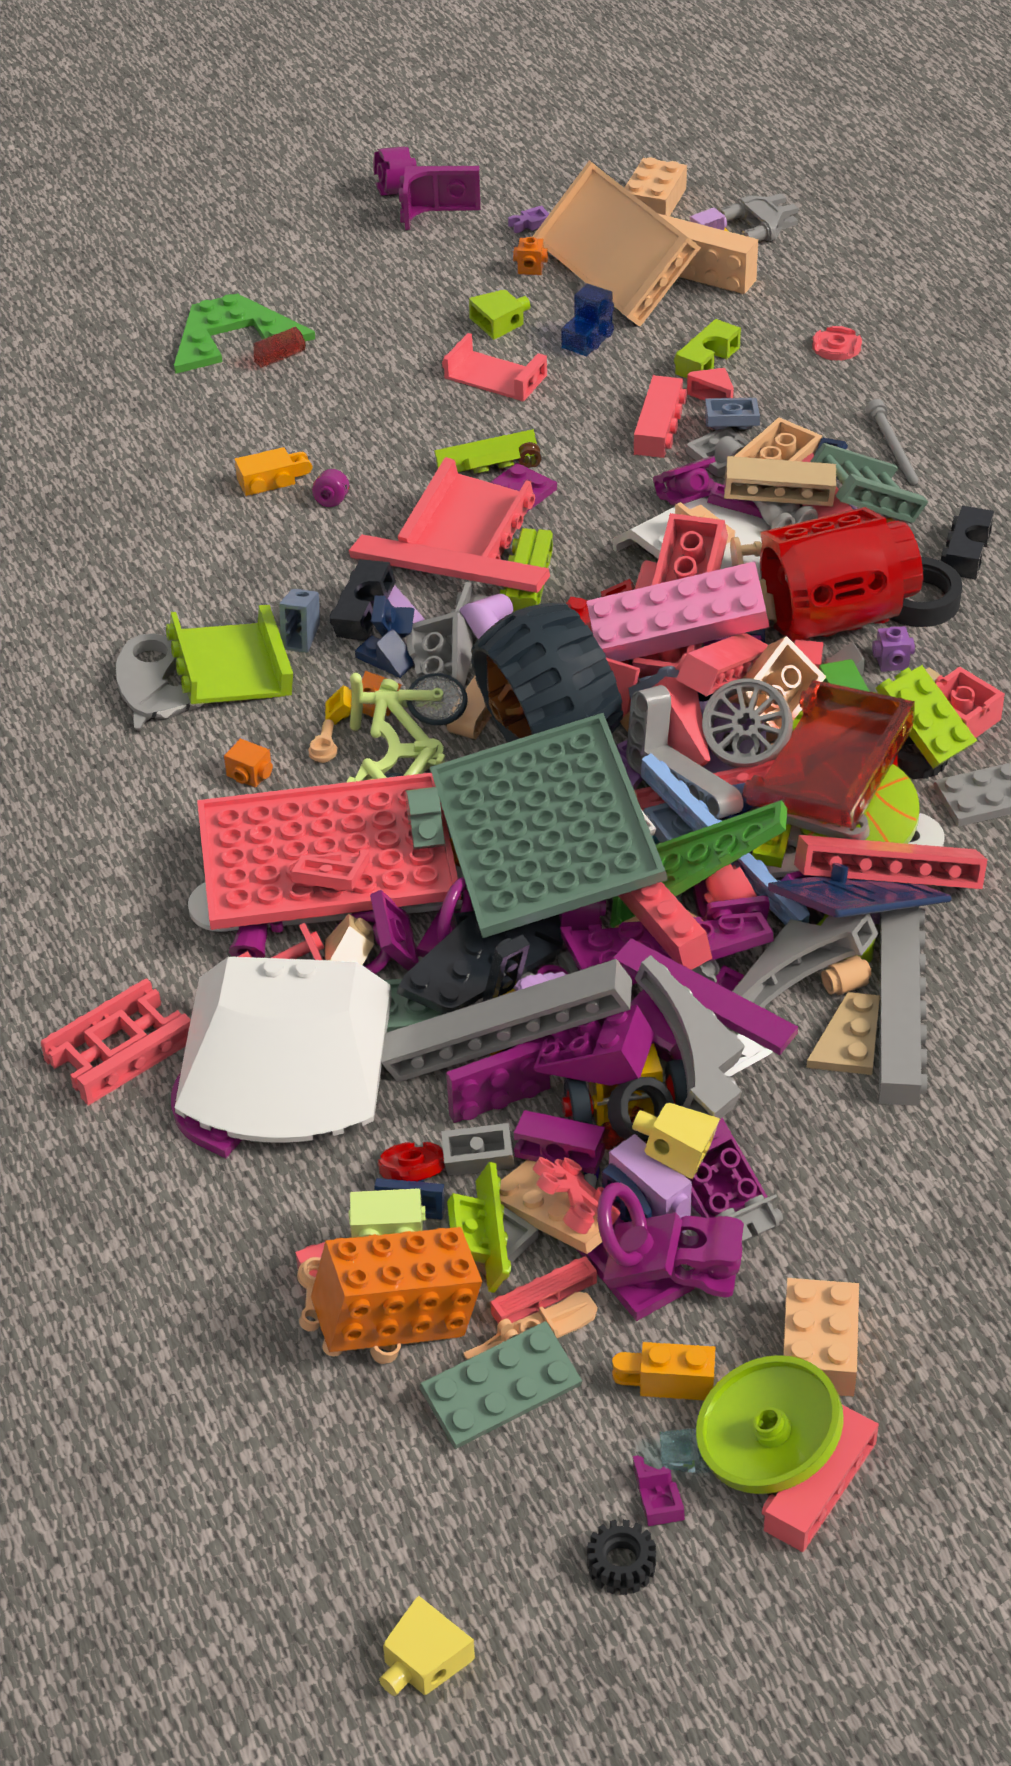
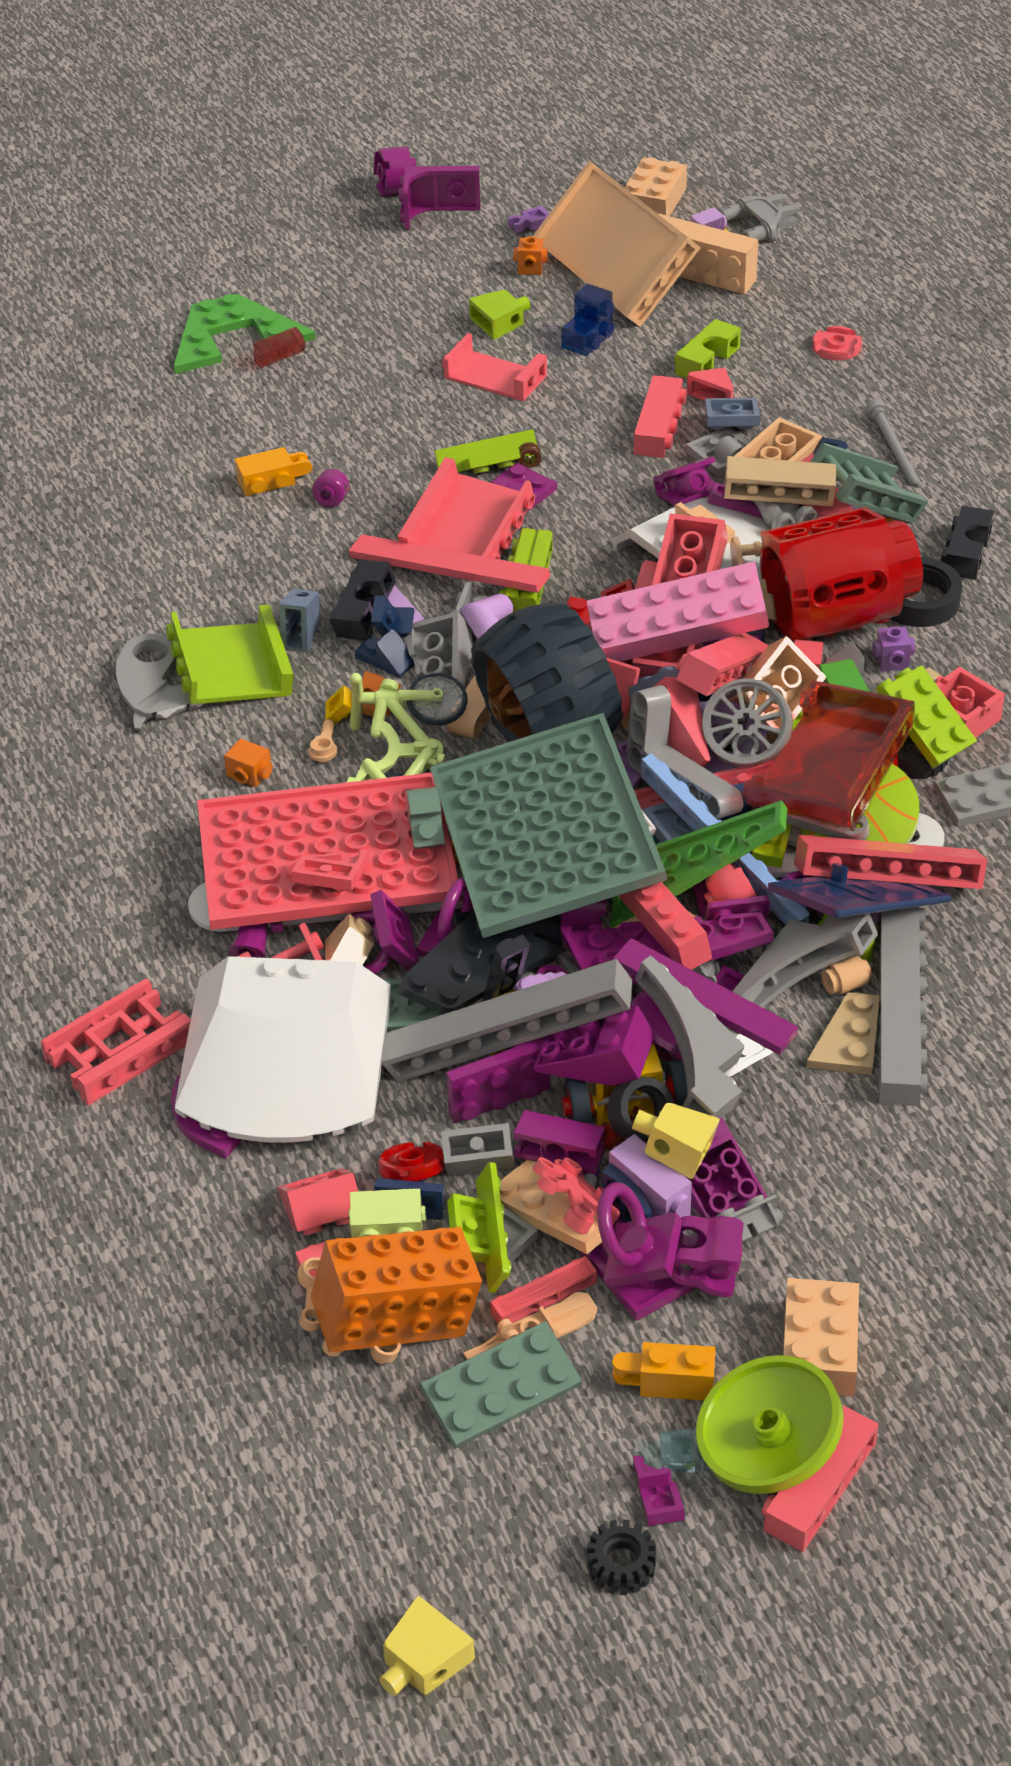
none -> coral slope [277,1168,358,1235]

